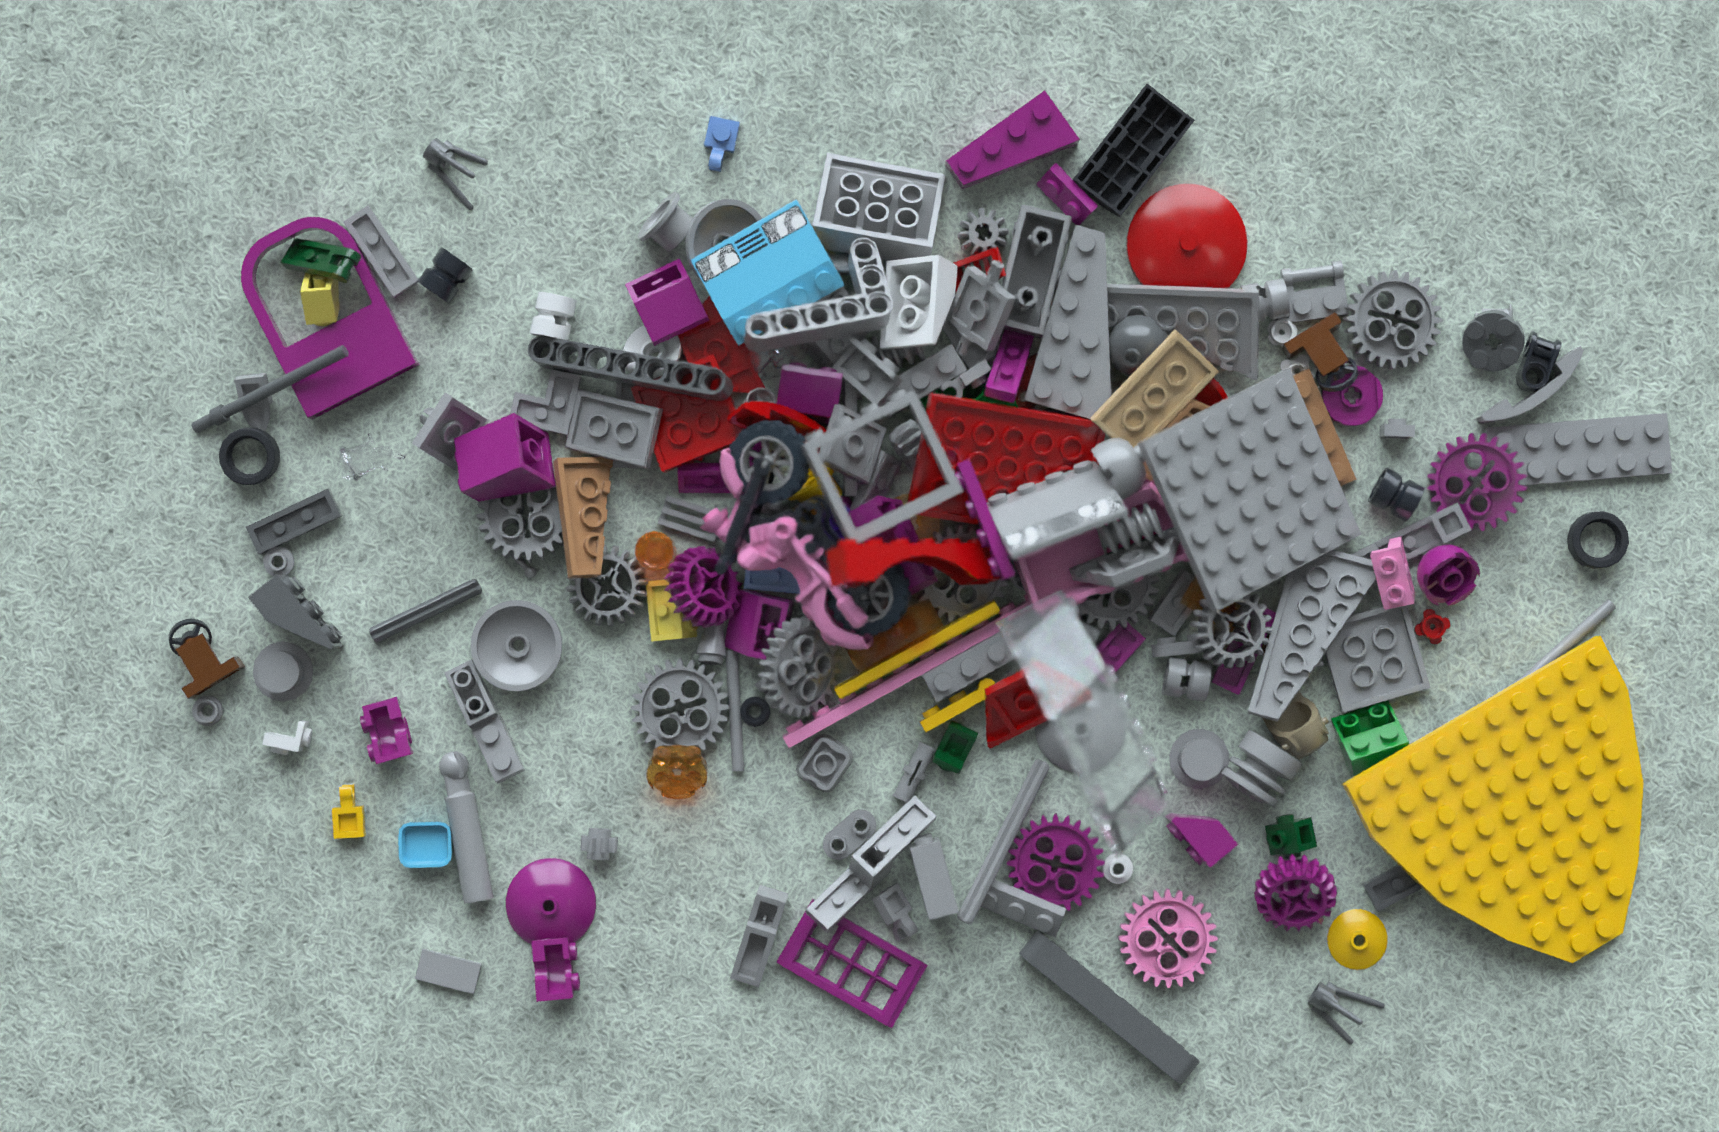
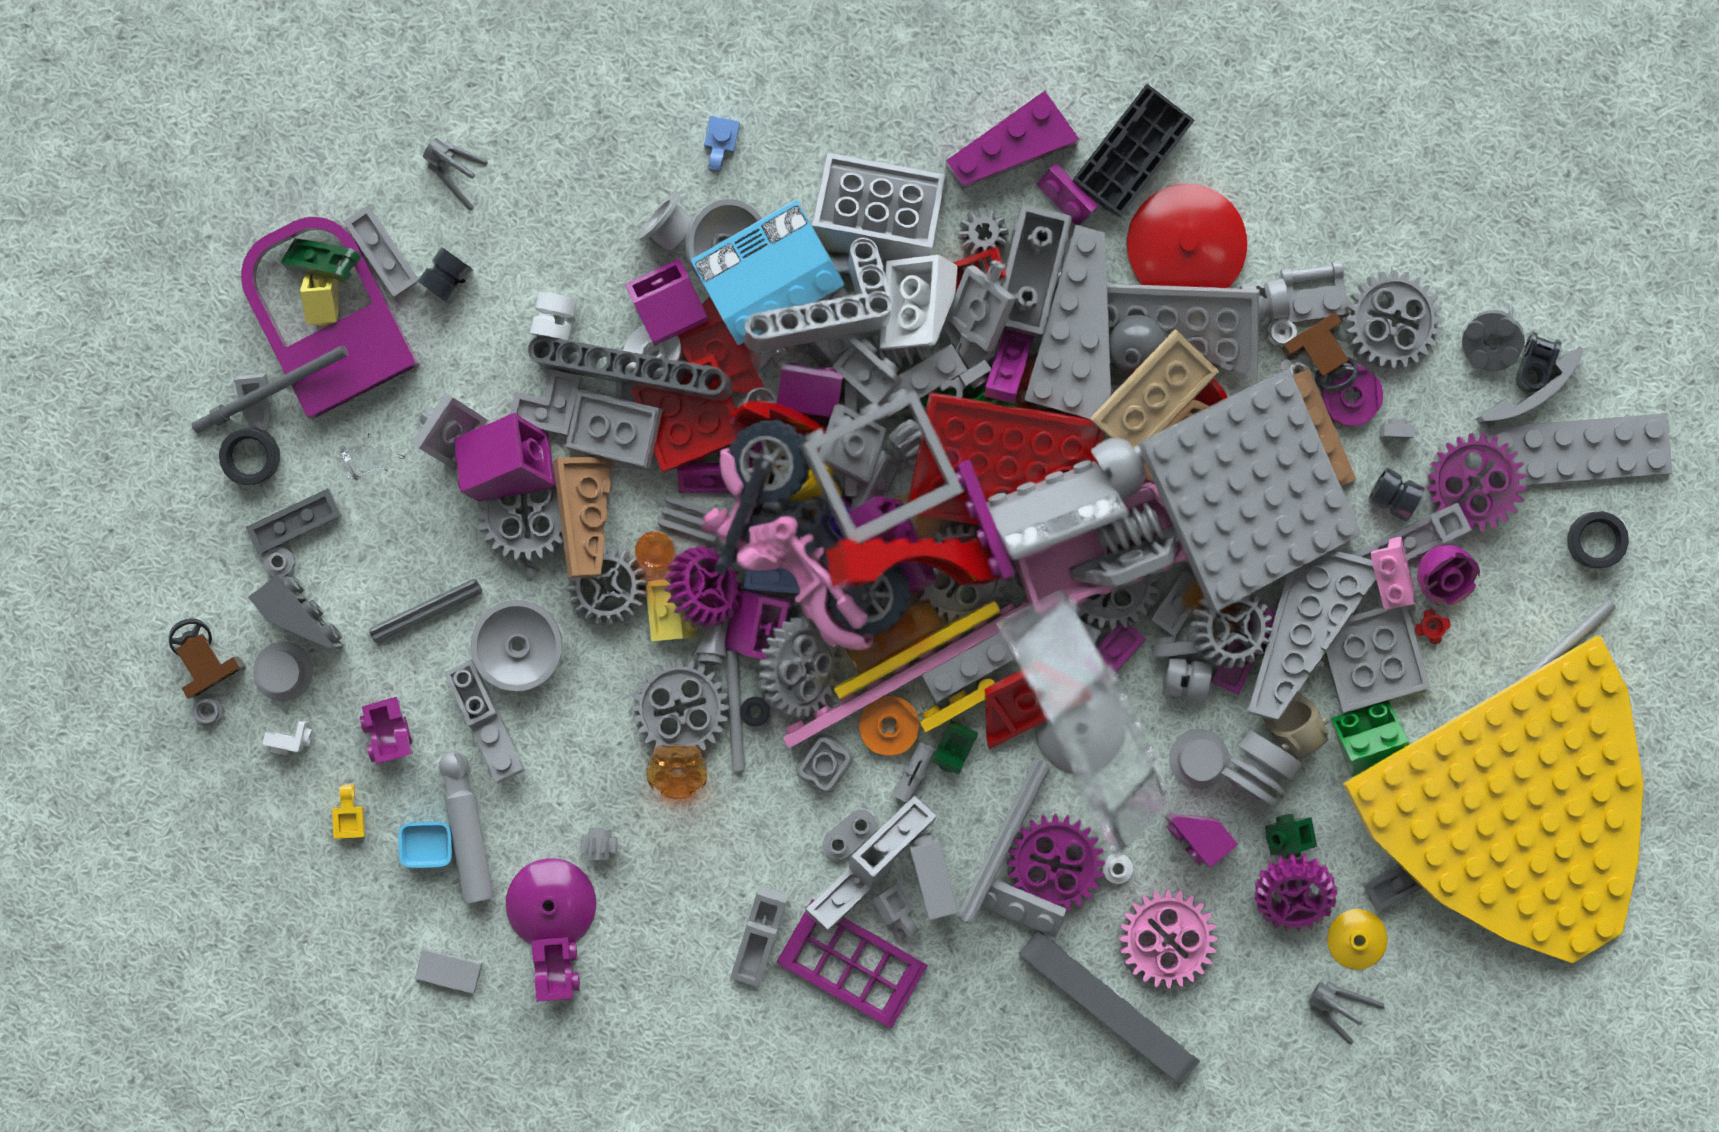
none -> orange plate [859,695,919,756]

